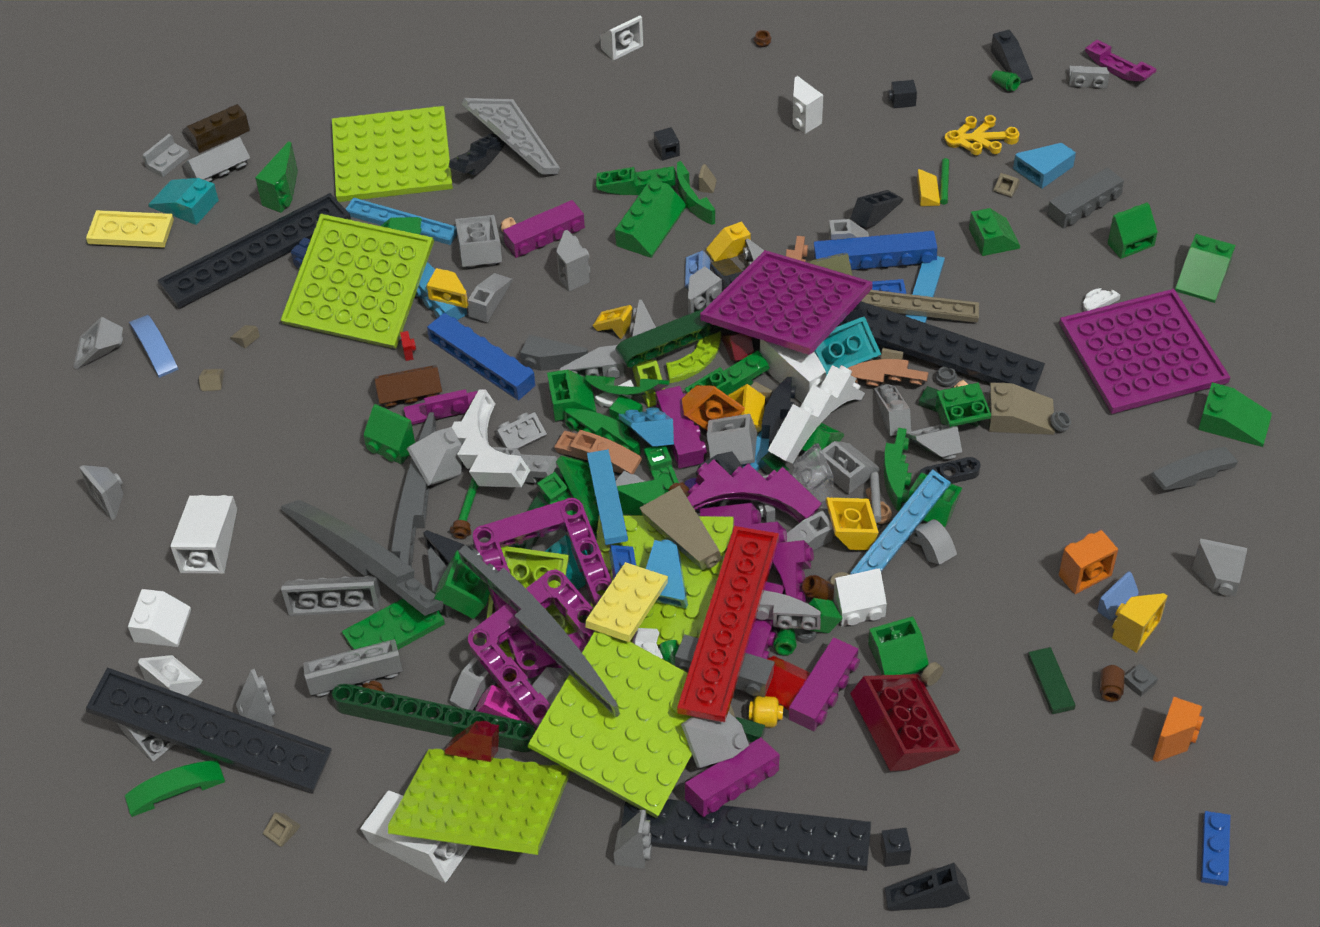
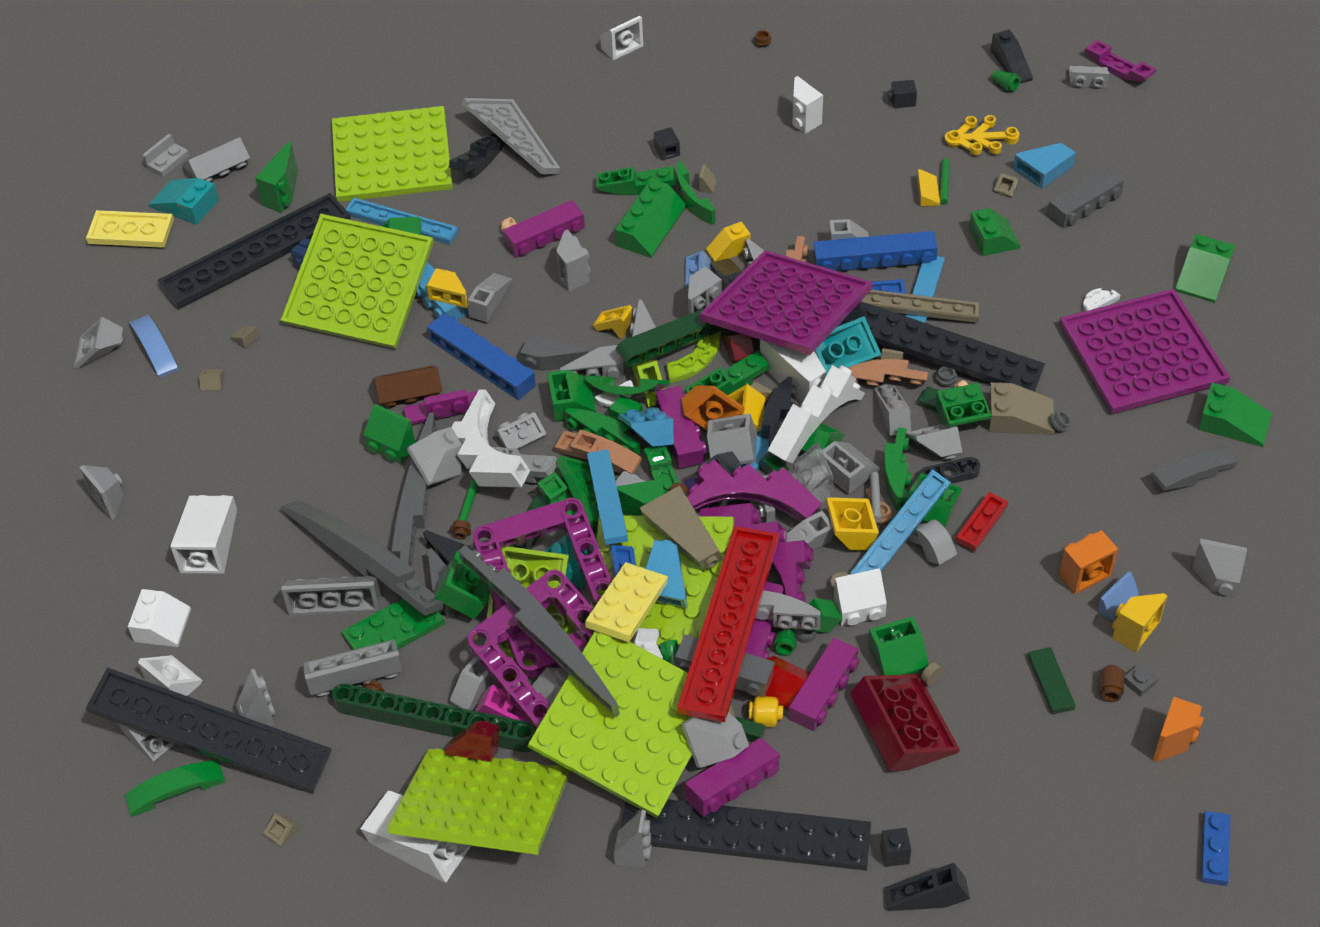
dark brown slope [183,104,250,153] -> none
red plate [400,331,416,361] -> none
light grey slope [455,215,502,267] -> none
reddish brown brick [802,575,834,600] -> none
olive slope [807,252,853,276] -> none
black slope [850,190,904,228] -> none
green slope [1107,202,1158,259] -> none
none -> red plate [955,492,1009,552]

